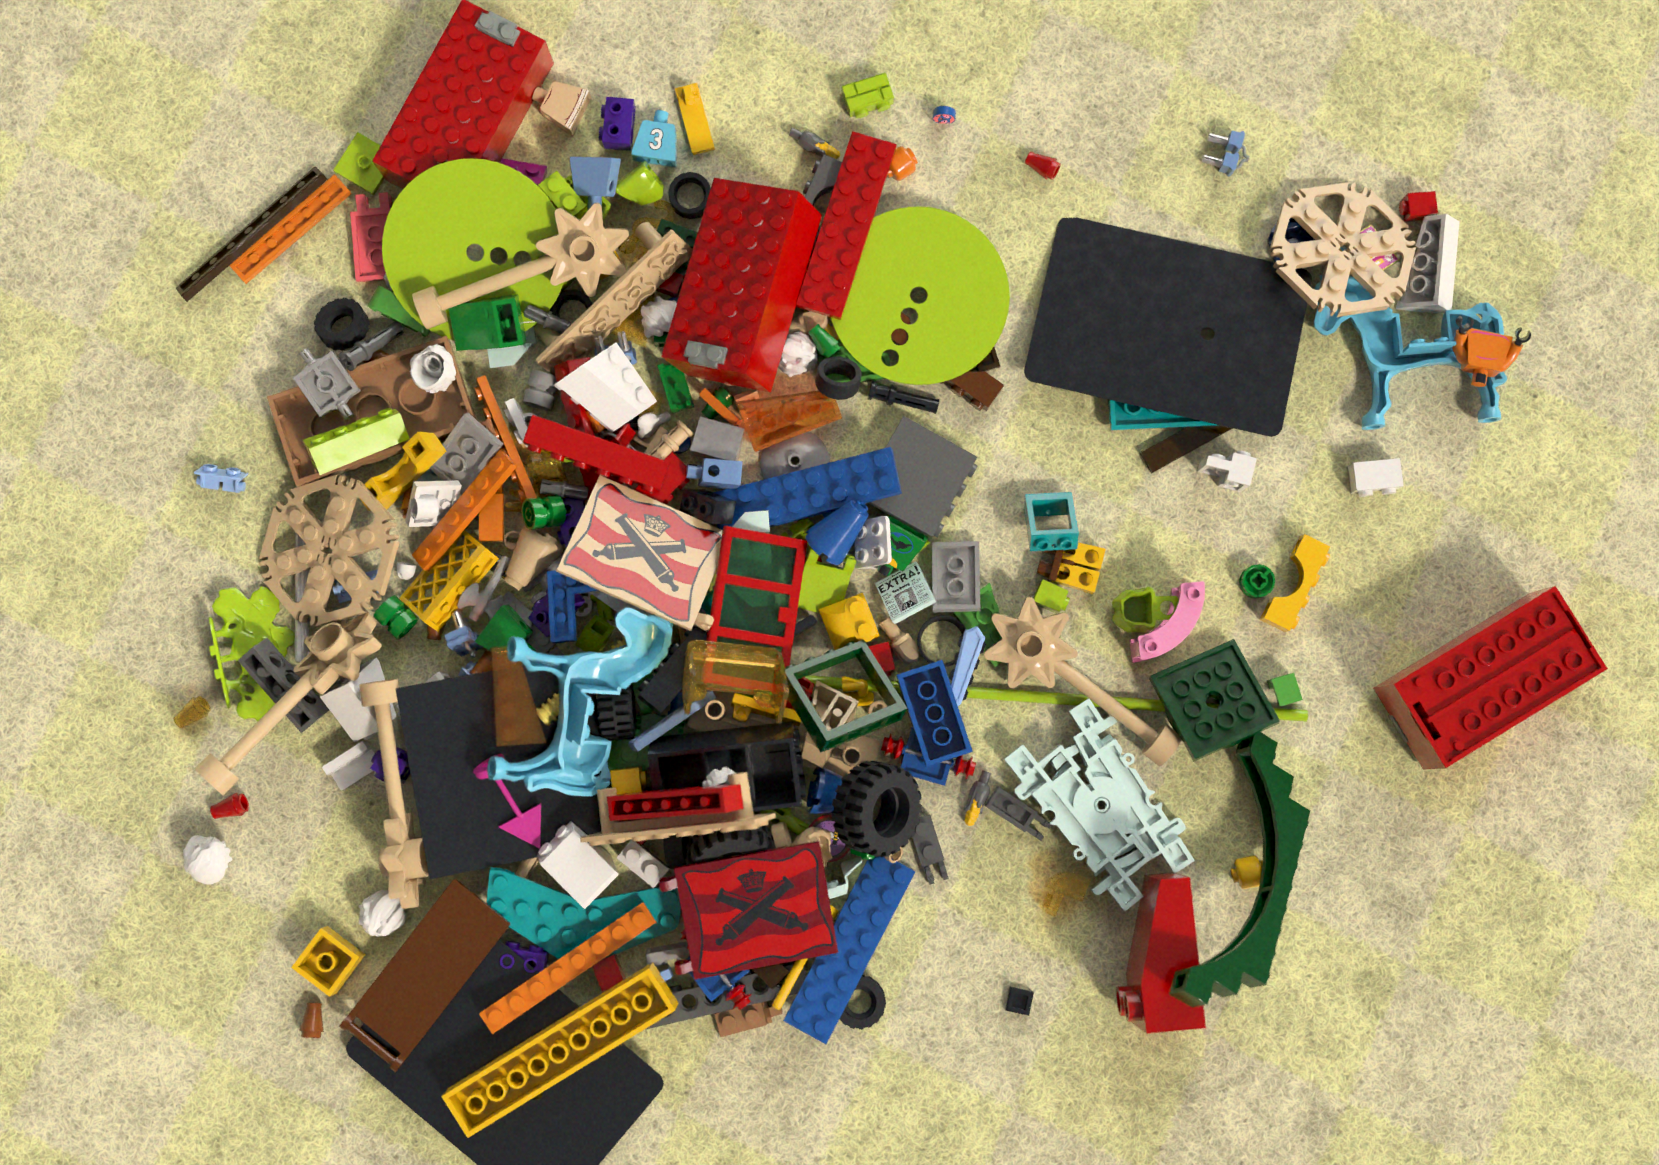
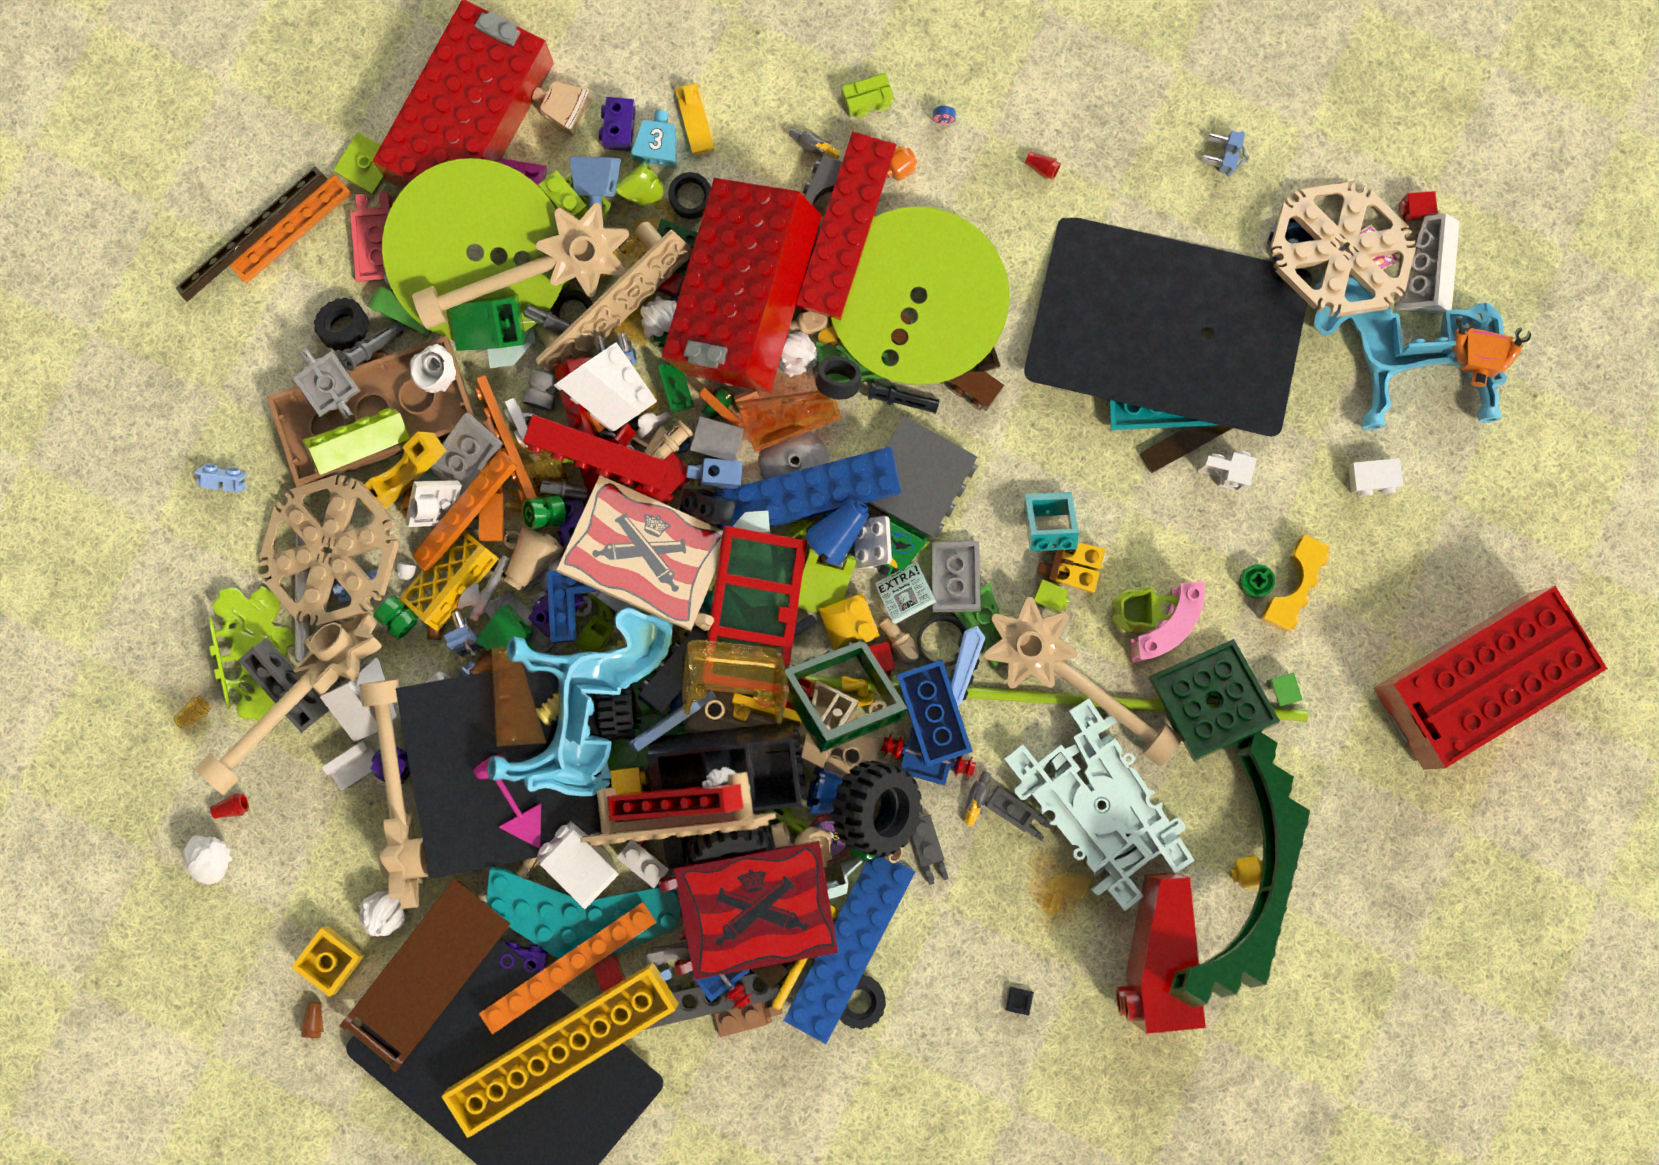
green cone [808,324,841,359] -> none

